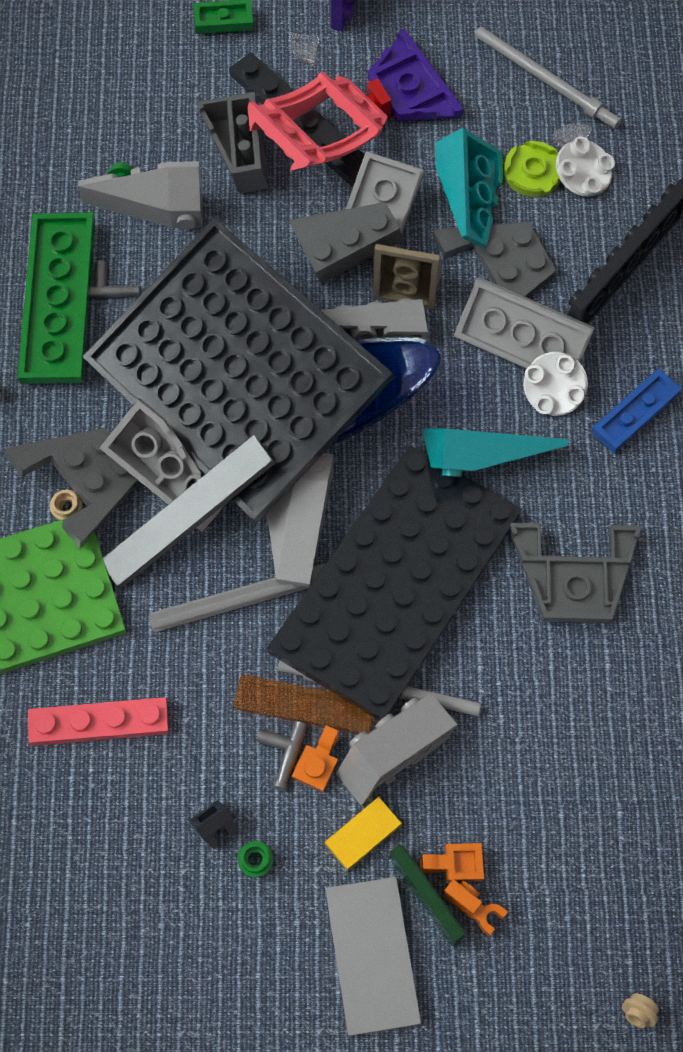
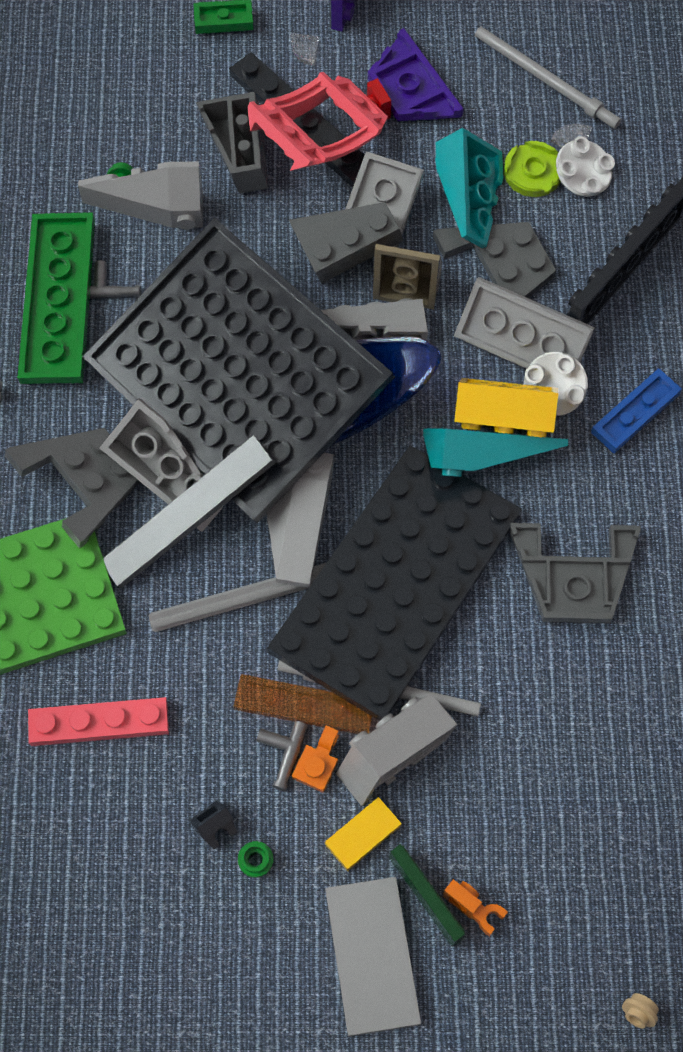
tan plate [50,490,83,520] -> none
orange plate [419,843,484,883] -> none
none -> yellow brick [454,378,559,437]

